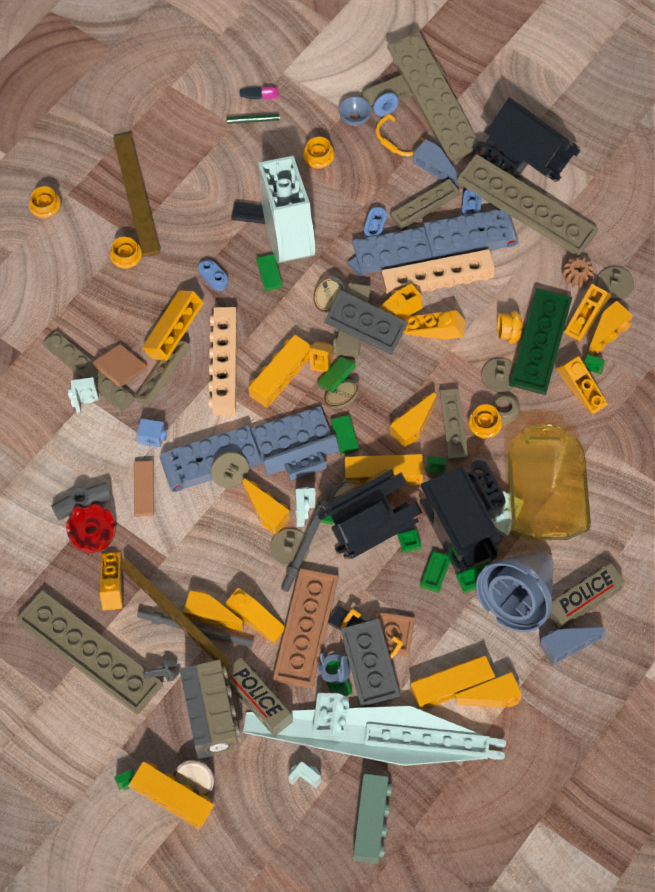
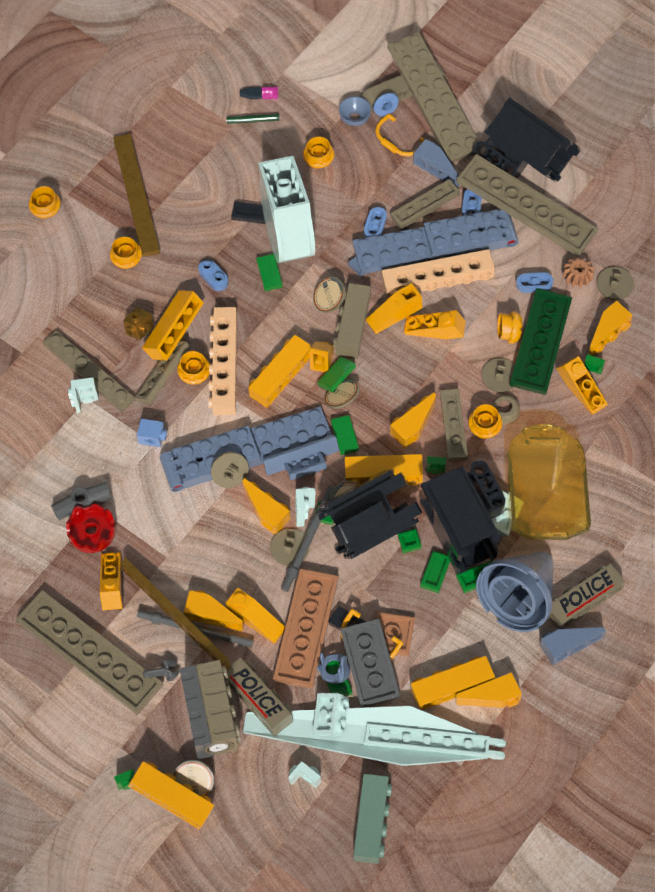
nougat tile [93,344,147,388] -> none
nougat tile [134,461,154,517] -> none
dark grey plate [324,291,408,355] -> none
light orange slope [564,284,611,342] -> none
none -> pearl gold brick [123,307,154,340]
none -> light orange piece [177,351,210,385]
none -> medium blue plate [516,272,553,293]

